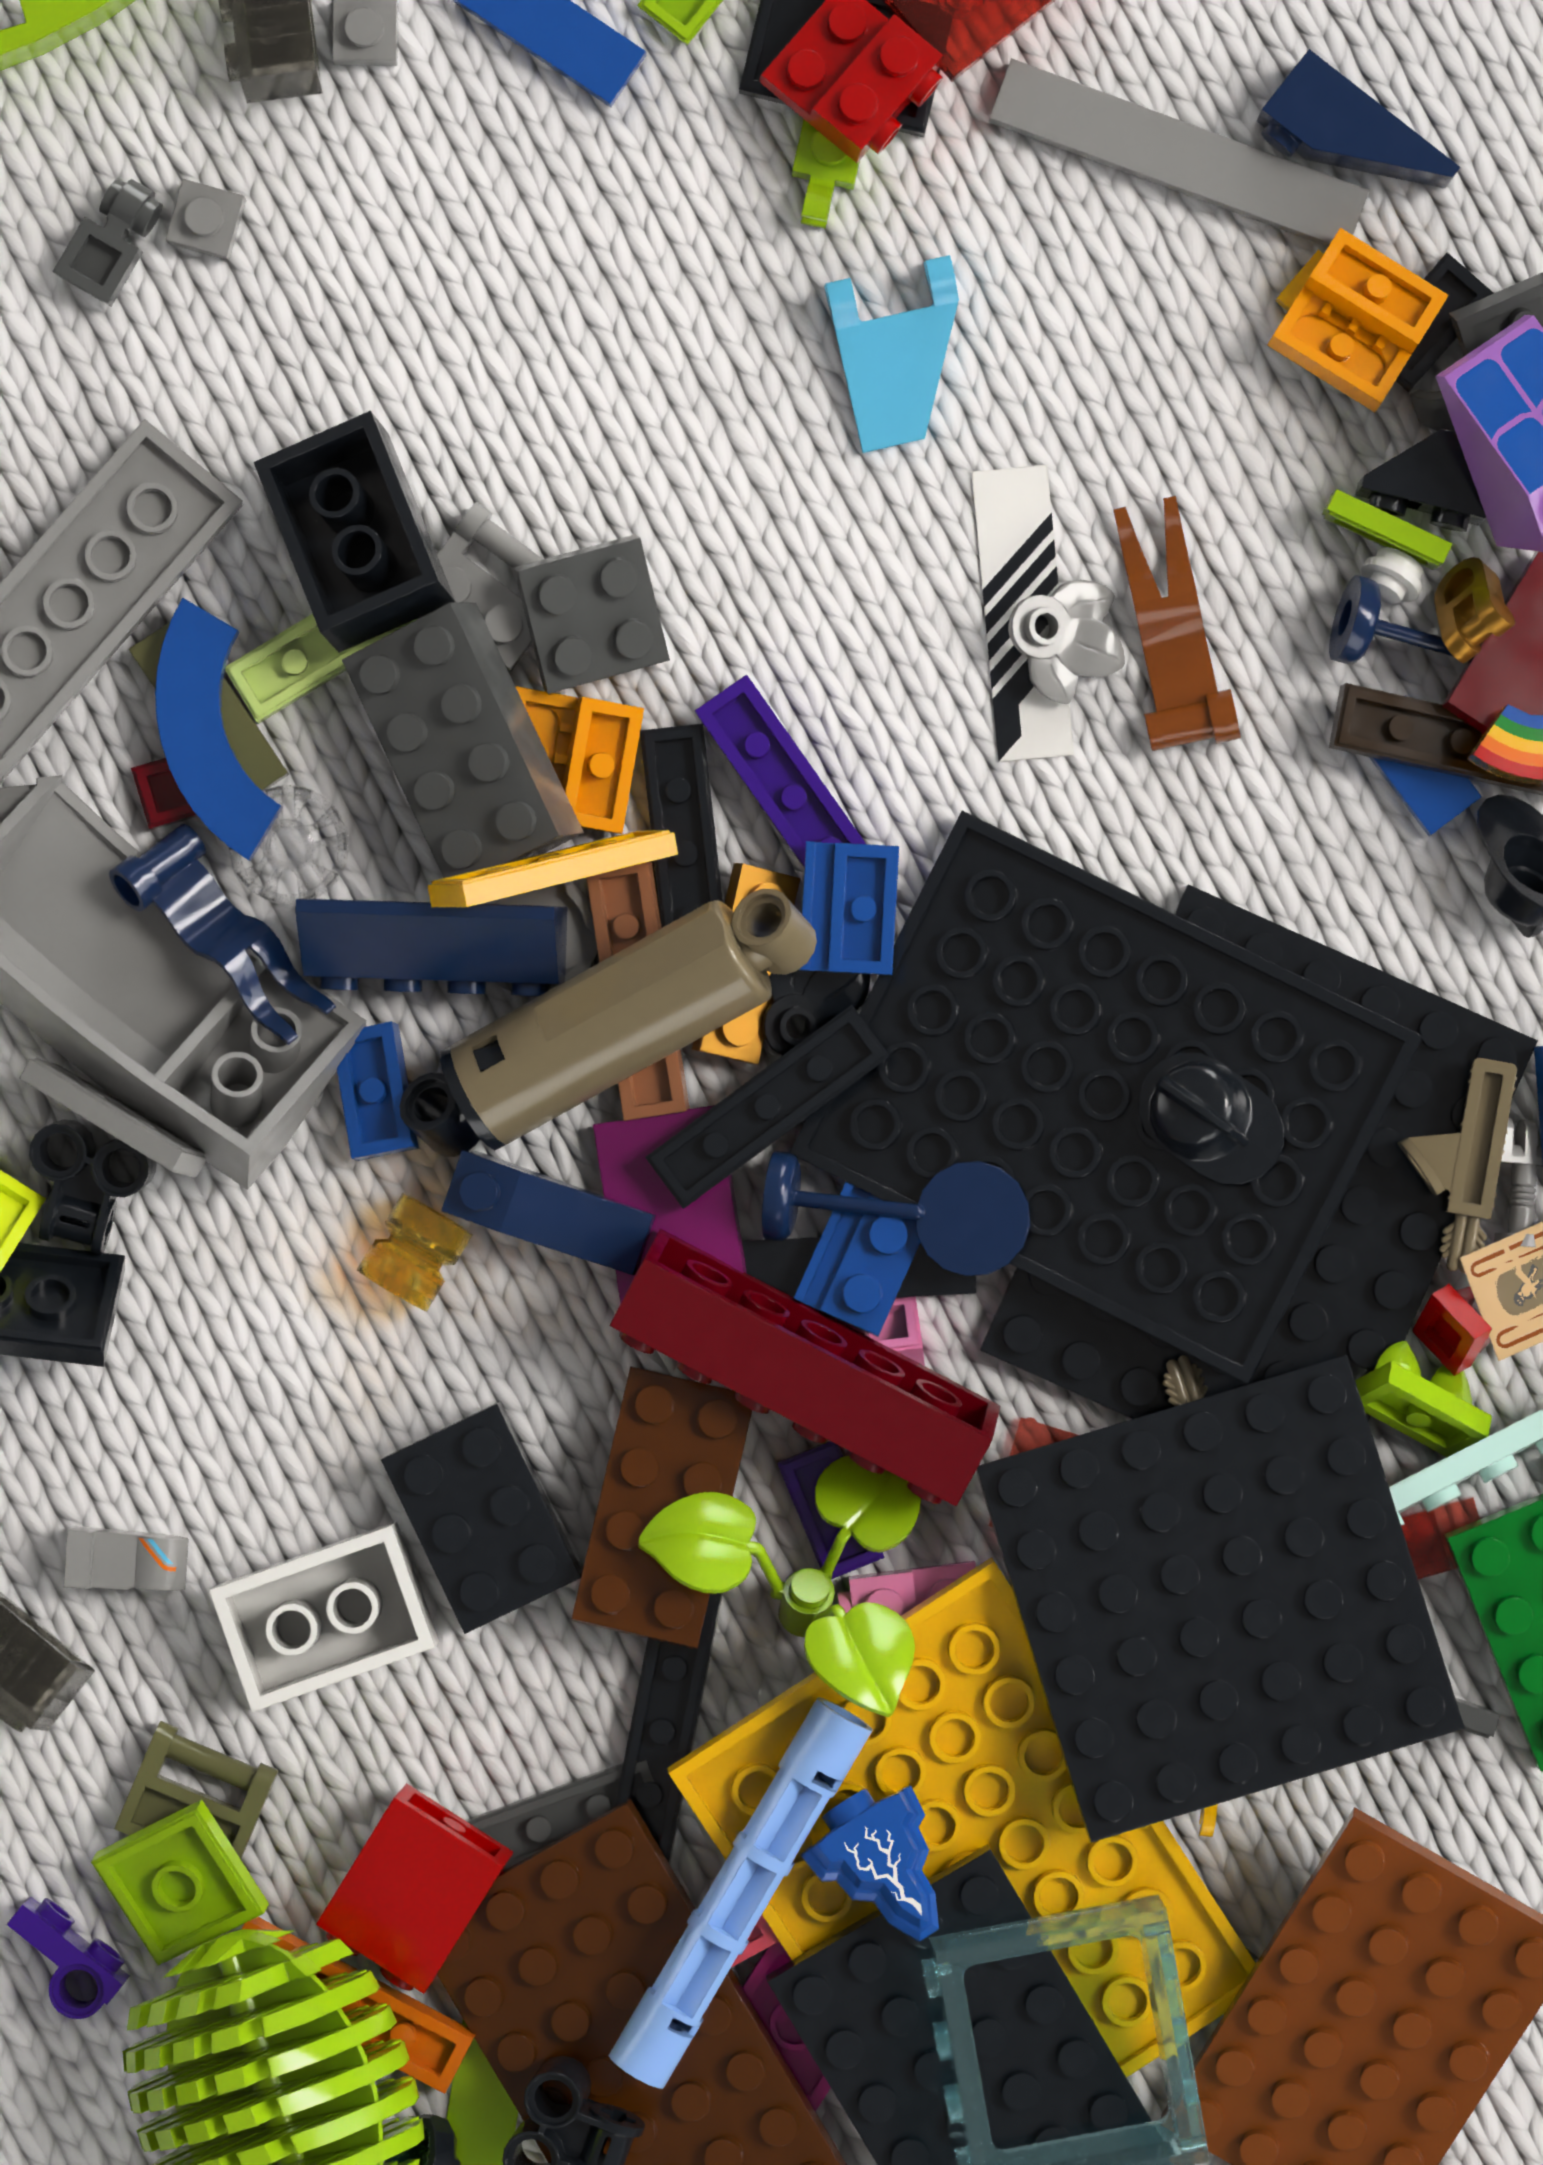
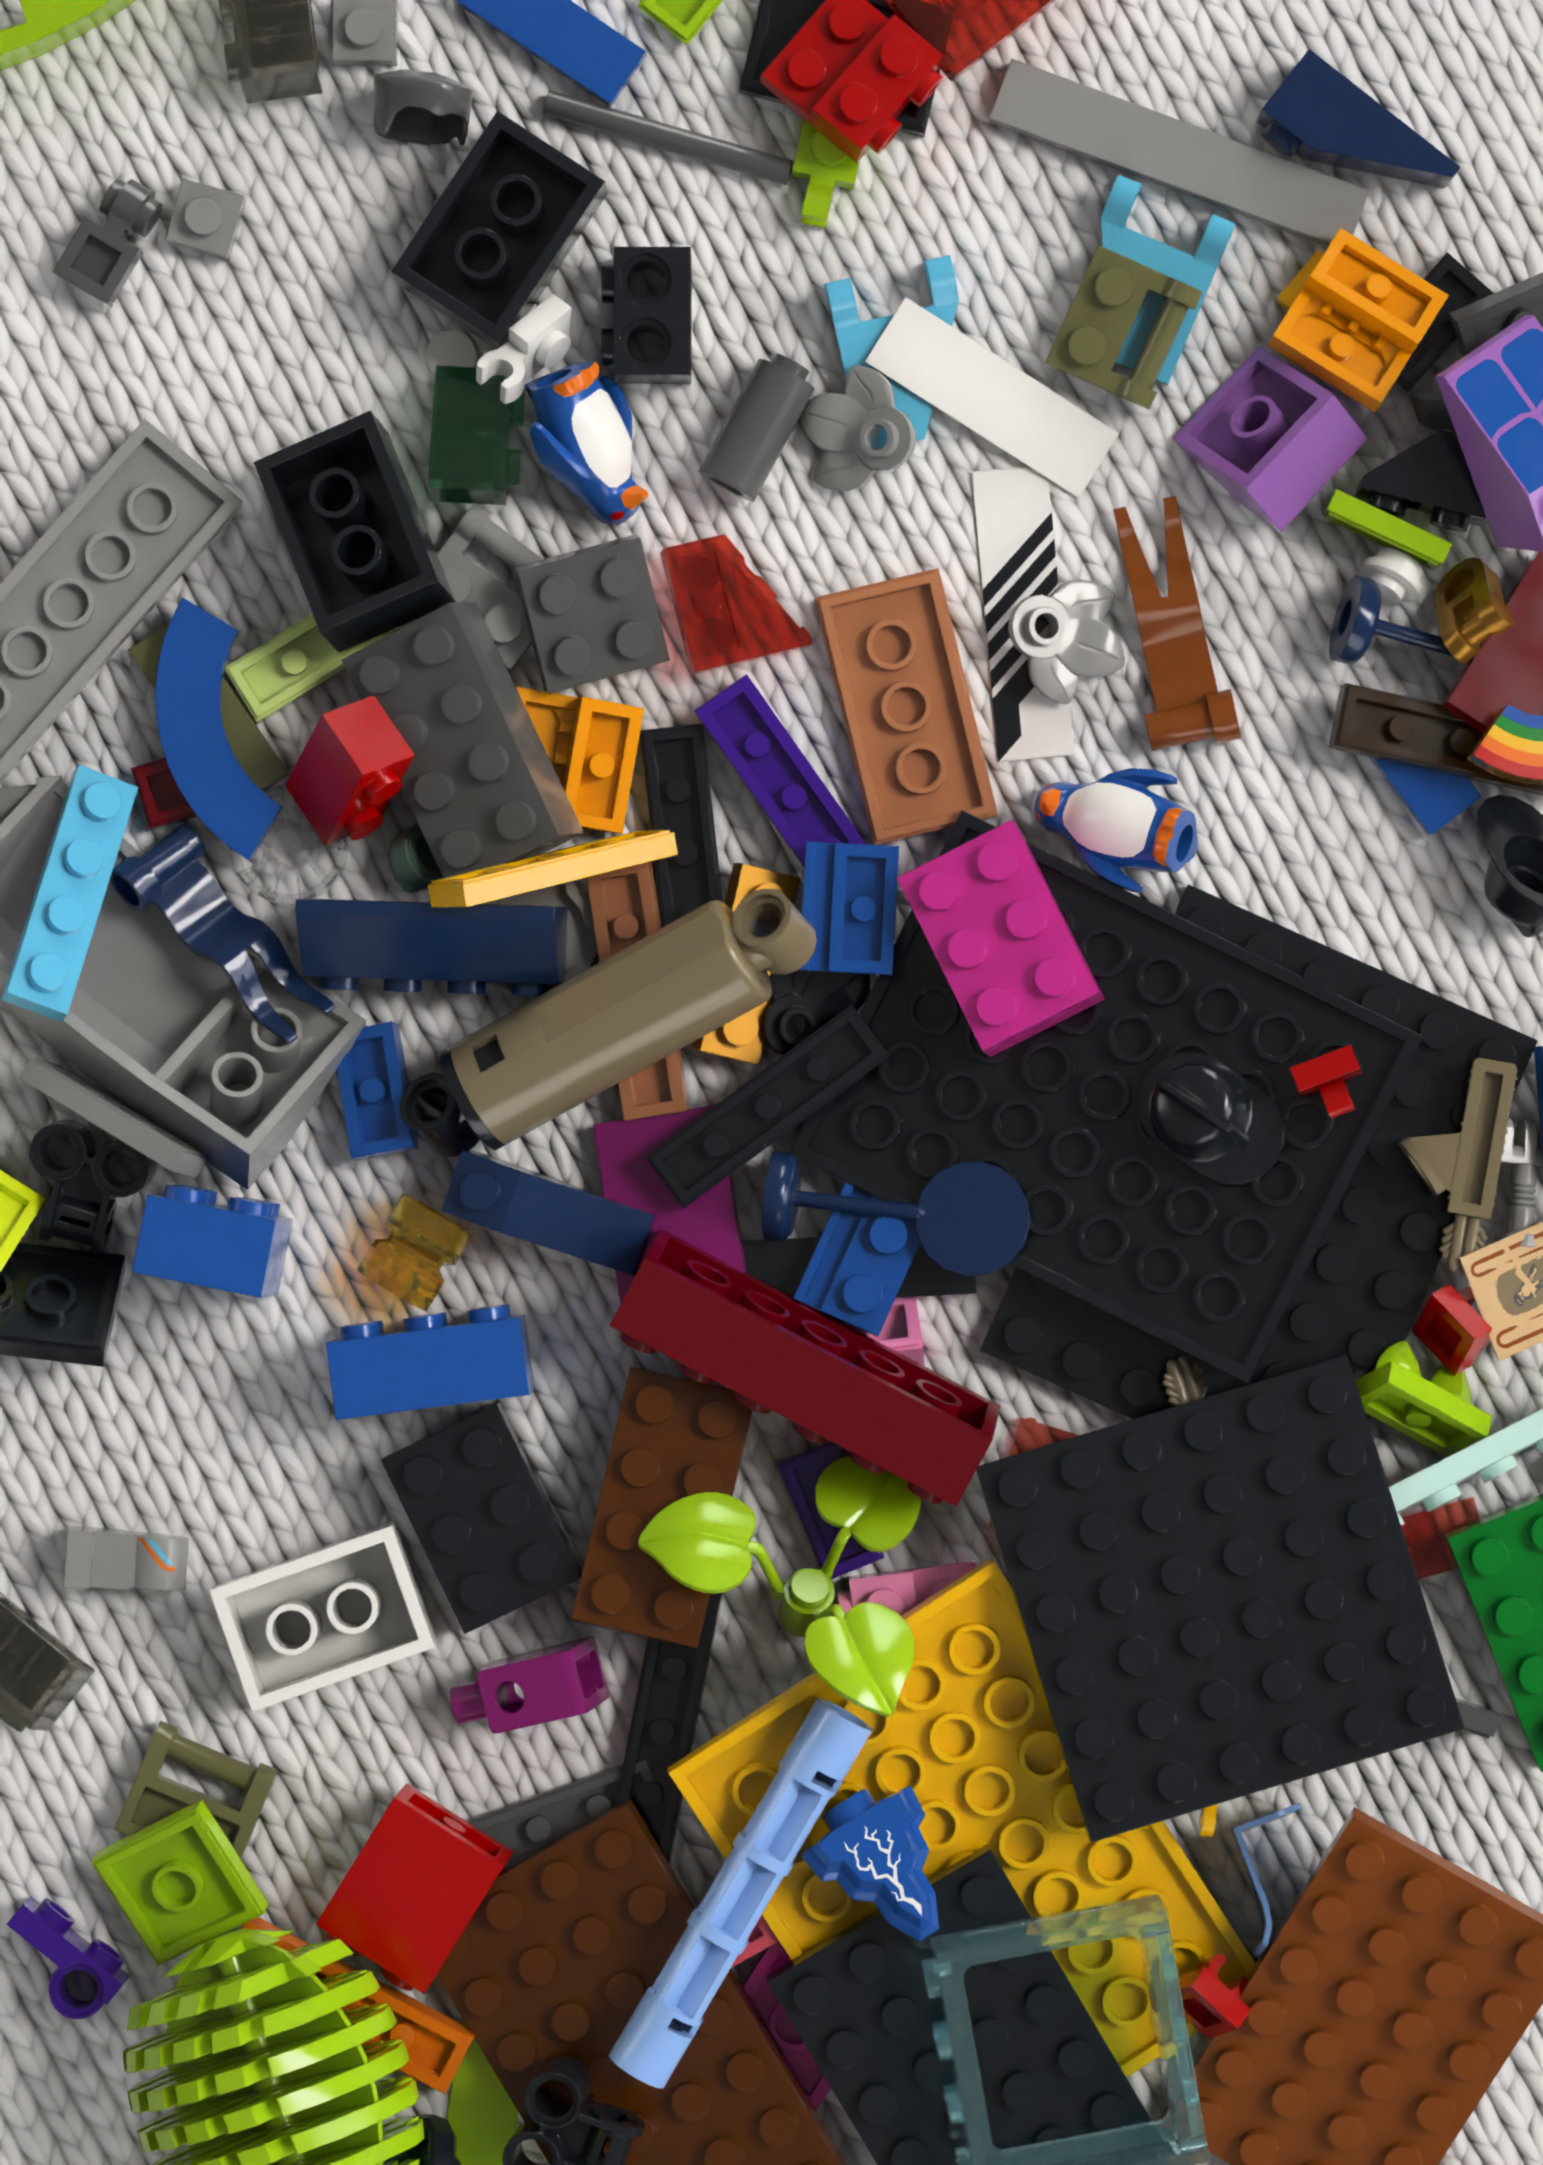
none -> medium azure plate [1,765,139,1022]
none -> blue brick [132,1184,293,1298]
none -> red brick [285,695,415,846]
none -> blue brick [326,1304,535,1420]
none -> dark grey hair [373,69,474,146]
none -> sand green tile [389,824,443,893]
none -> black brick [391,111,607,349]
none -> white sticker [426,330,477,381]
none -> clear green brick [428,365,526,505]
none -> magenta torso [450,1635,610,1734]
none -> white plate [476,293,572,404]
none -> animal [524,361,649,525]
none -> dark grey bar [543,90,793,185]
none -> black brick [601,247,692,384]
none -> clear red wing [660,534,813,676]
none -> dark grey brick [698,354,815,502]
none -> light grey plate [800,365,916,491]
none -> nougat tile [815,568,998,845]
none -> white sticker [865,297,1119,498]
none -> dark pink brick [897,819,1105,1057]
none -> animal [1034,768,1198,893]
none -> olive plate [1045,245,1203,410]
none -> medium azure flag [1100,174,1236,385]
none -> red tile [1162,1954,1251,2039]
none -> medium lavender slope [1173,346,1368,532]
none -> medium blue piece [1231,1803,1303,1958]
none -> red tile [1290,1044,1362,1119]

